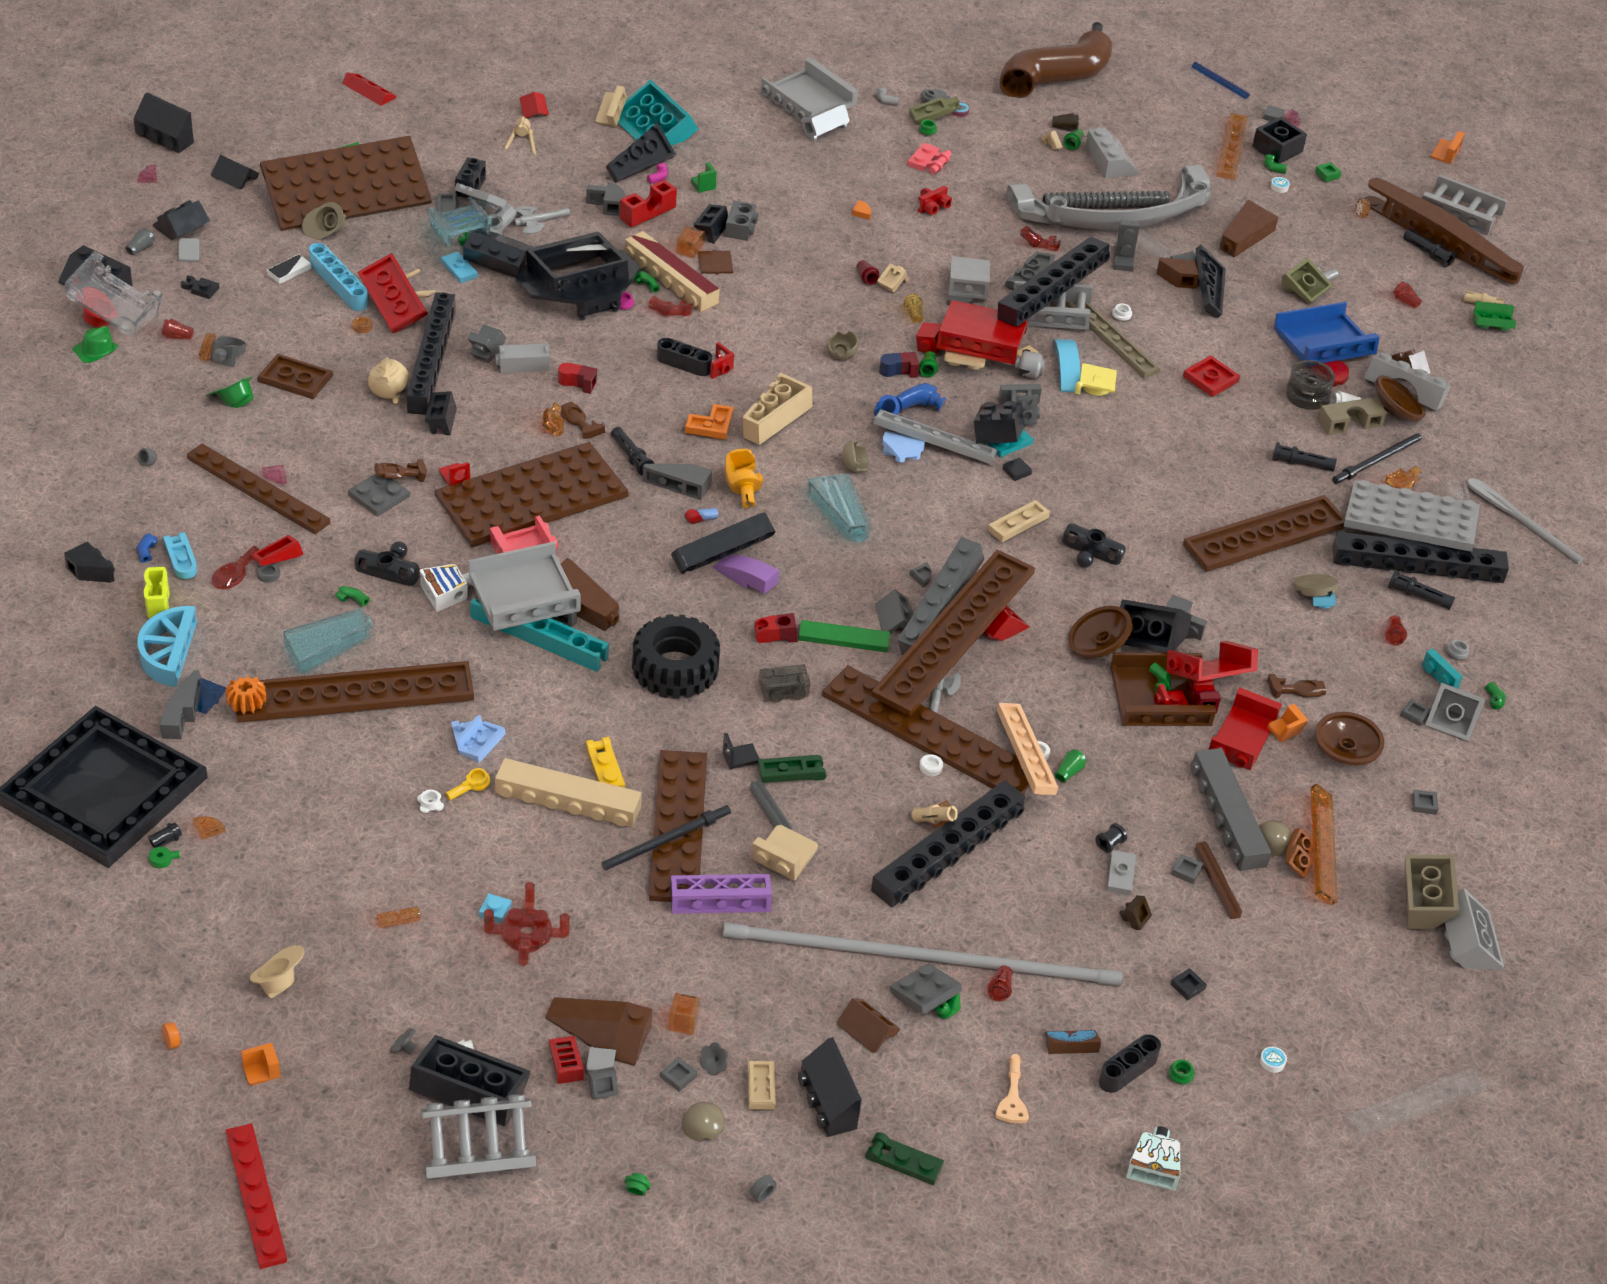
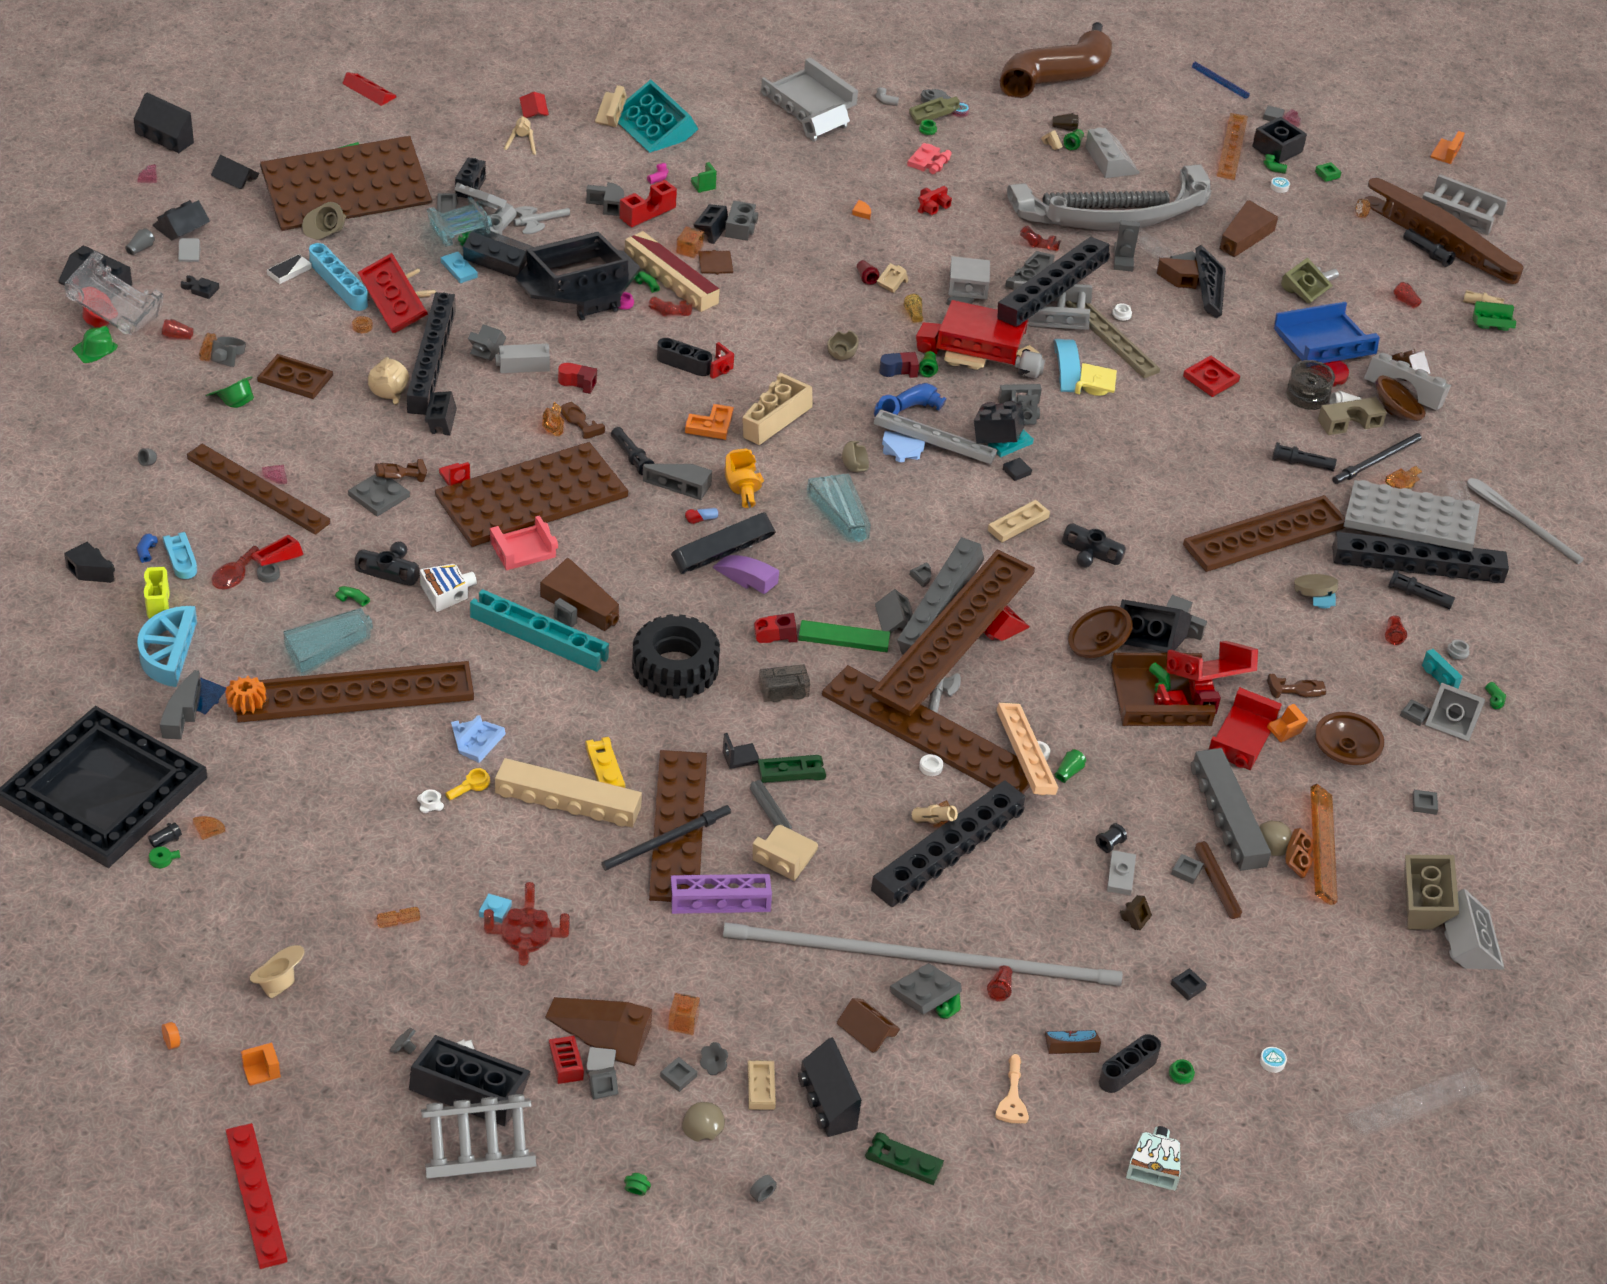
light grey panel [468,541,581,631] -> none
white sticker [567,245,607,251] -> none
black wing [606,123,676,183] -> none

